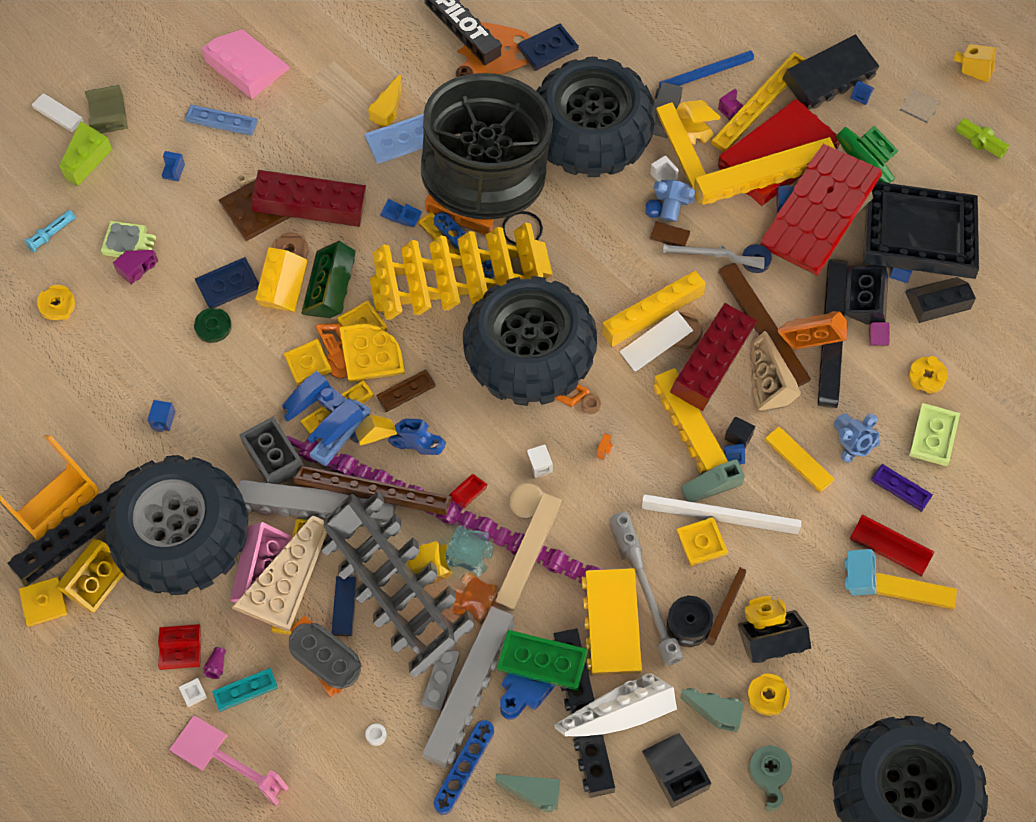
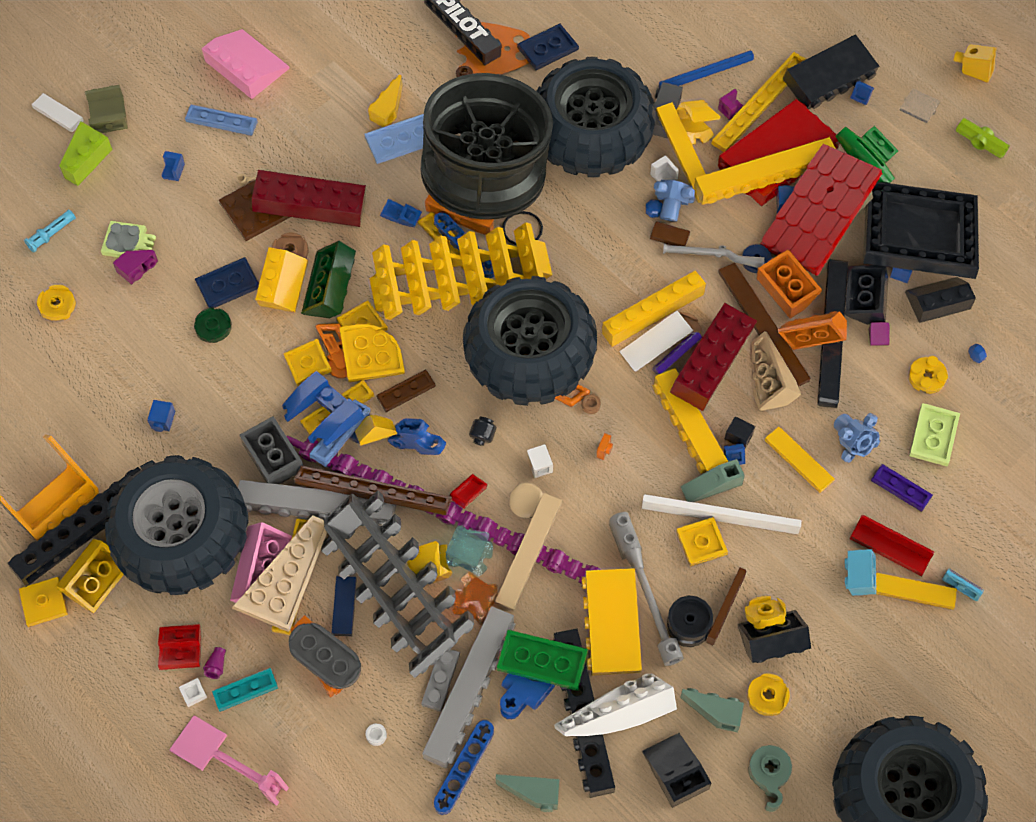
none -> black head [469,416,497,446]
none -> dark purple tile [652,332,702,375]
none -> orange slope [757,250,822,319]
none -> medium azure slope [942,568,984,601]
none -> blue tile [968,344,987,363]

